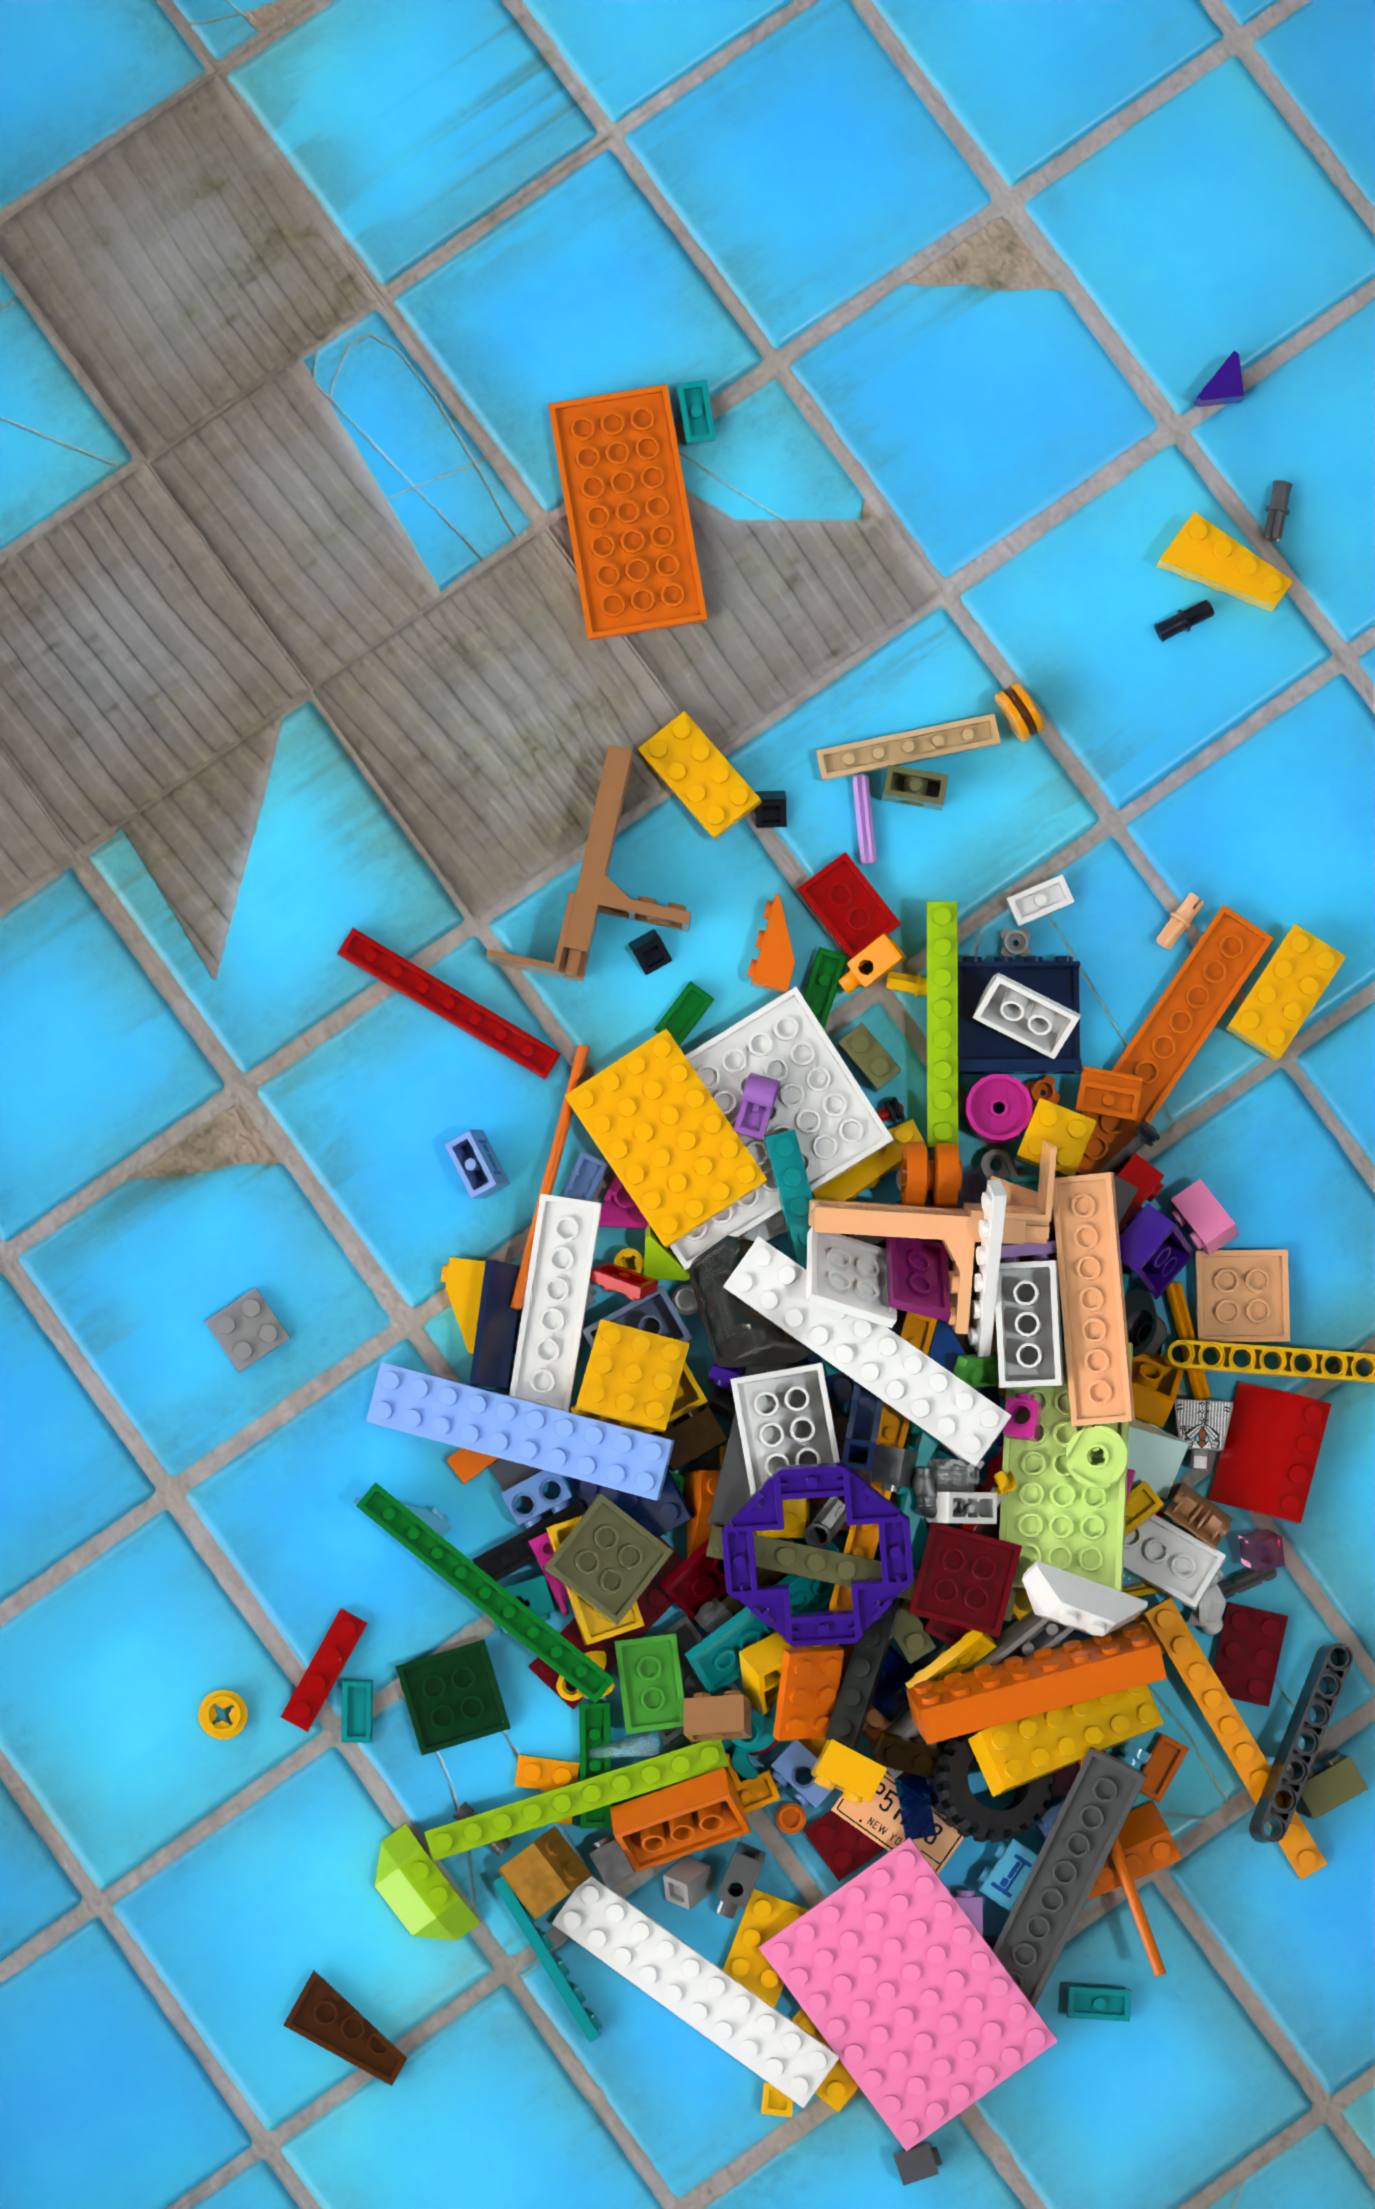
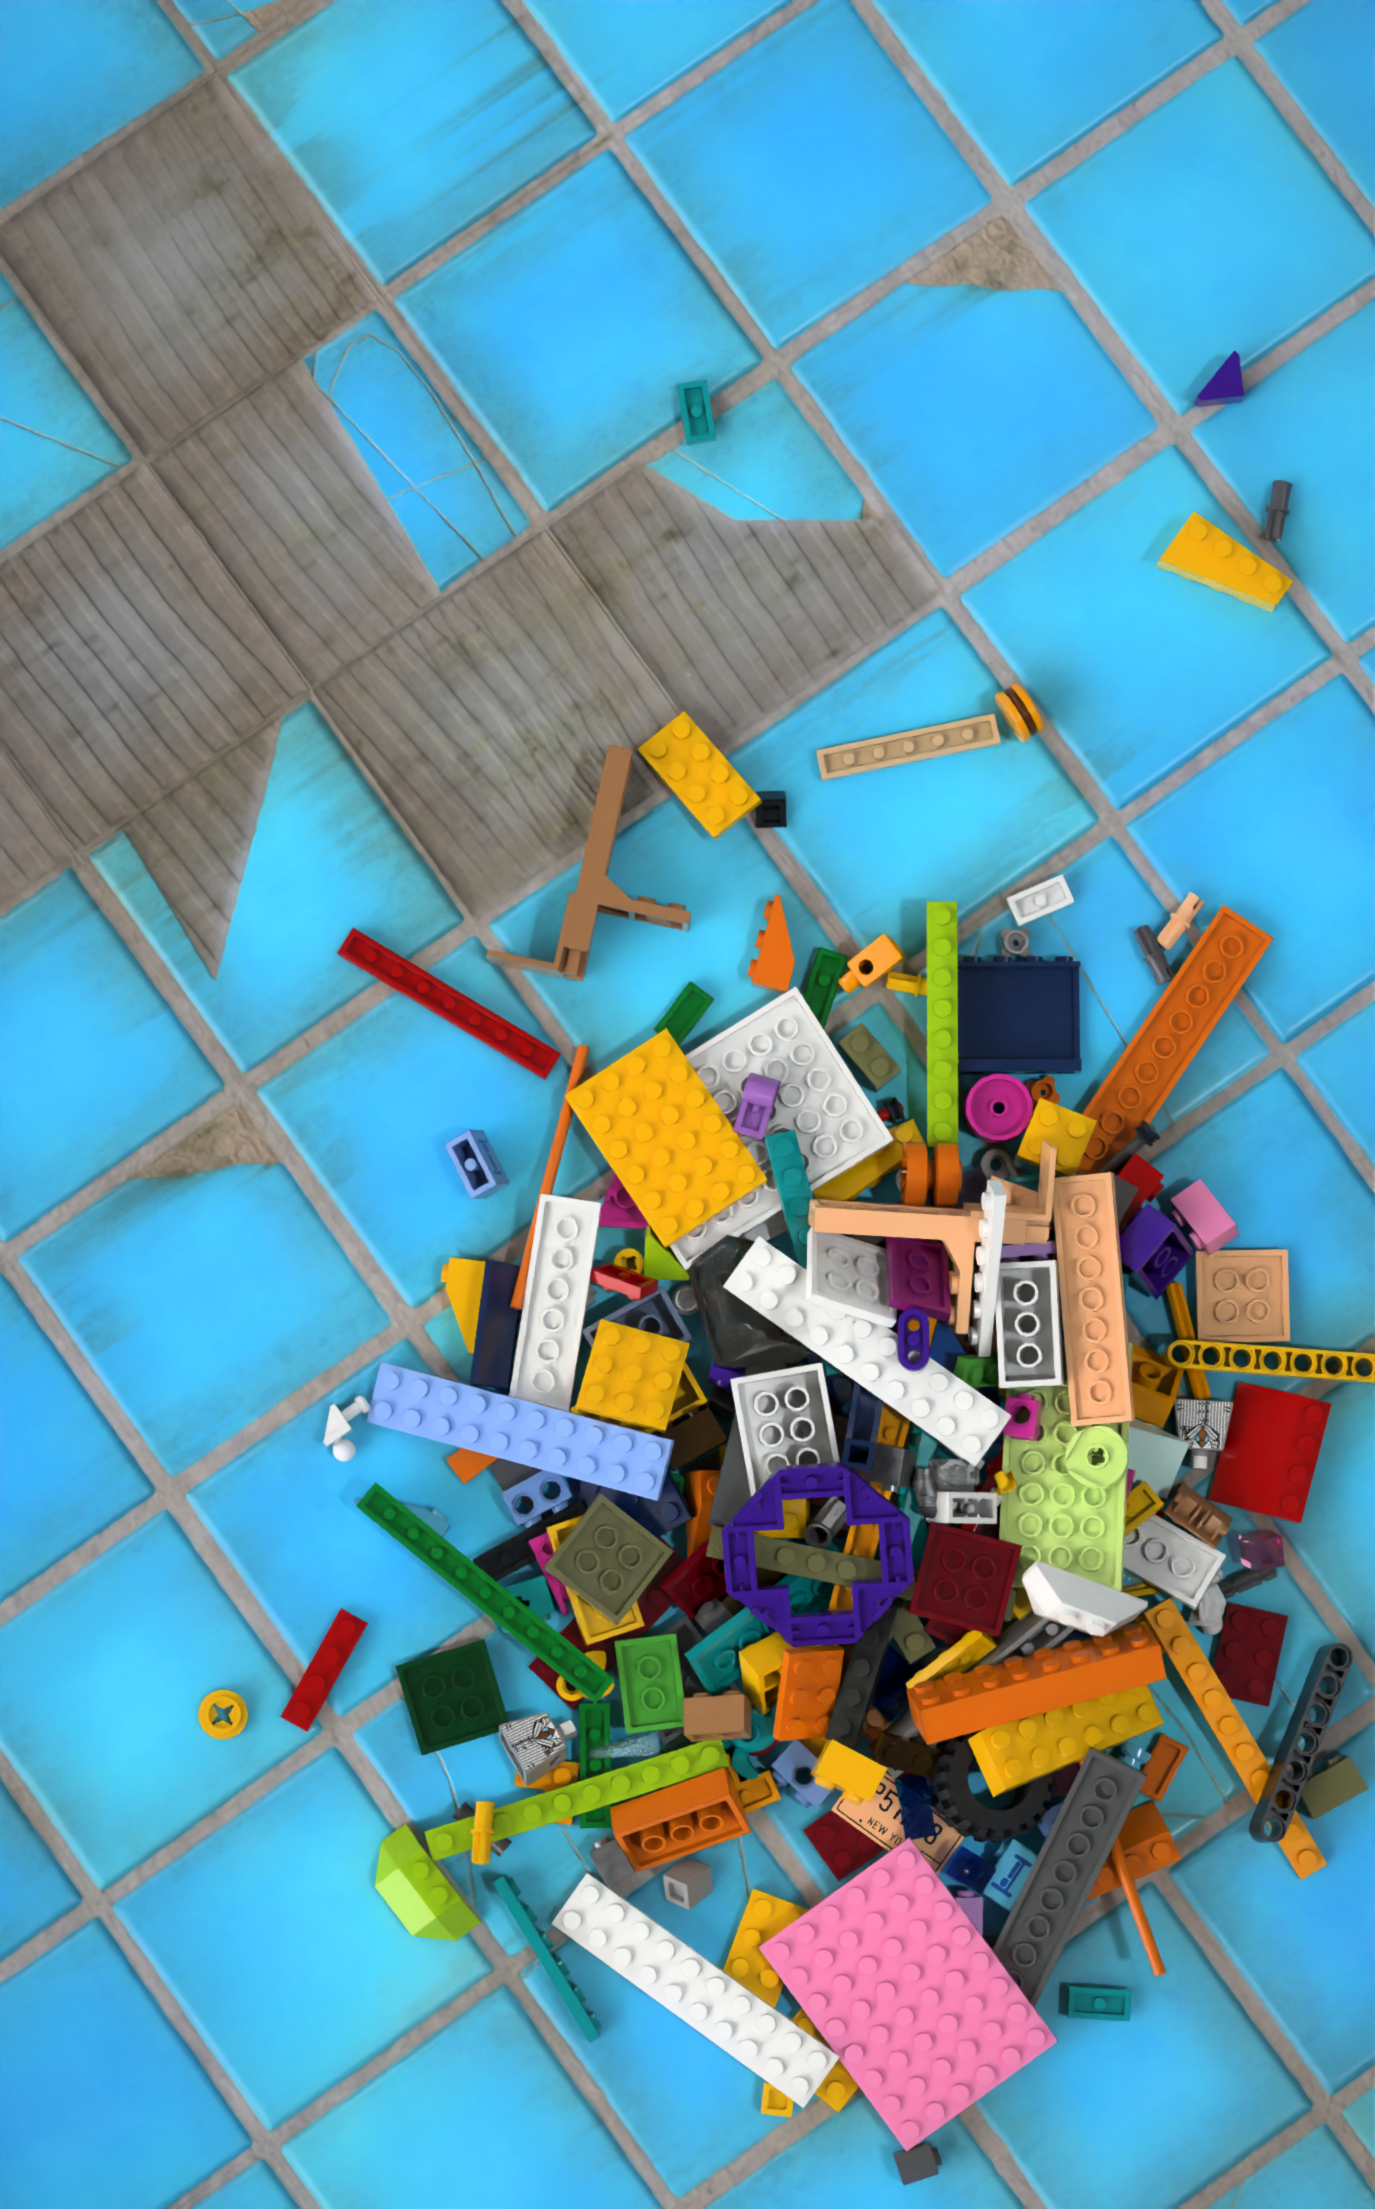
light grey plate [205,1287,291,1373] -> none
reddish brown wing [283,1970,407,2086] -> none
teal tile [341,1680,373,1743] -> none
pearl gold slope [497,1826,592,1920] -> none
orange plate [548,384,708,641] -> none
medium blue plate [560,1151,609,1201] -> none
black slope [628,929,673,975] -> none
dark grey torso [717,1841,766,1919] -> none
orange plate [775,1803,806,1834] -> none
red plate [797,852,901,959] -> none
lavender axle [852,775,877,865] -> none
olive brick [882,765,948,811] -> none
white slope [973,973,1081,1059] -> none
orange plate [1075,1066,1144,1122] -> none
dark grey piece [1125,1289,1167,1357] -> none
black axle [1154,600,1214,642] -> none
yellow brick [1225,924,1346,1062] -> none
none -> white piece [323,1395,370,1462]
none -> yellow axle [470,1801,495,1865]
none -> light grey torso [499,1712,577,1786]
none -> dark purple plate [898,1308,930,1372]
none -> clear blue slope [946,1846,997,1893]
none -> dark grey axle [1134,925,1175,985]

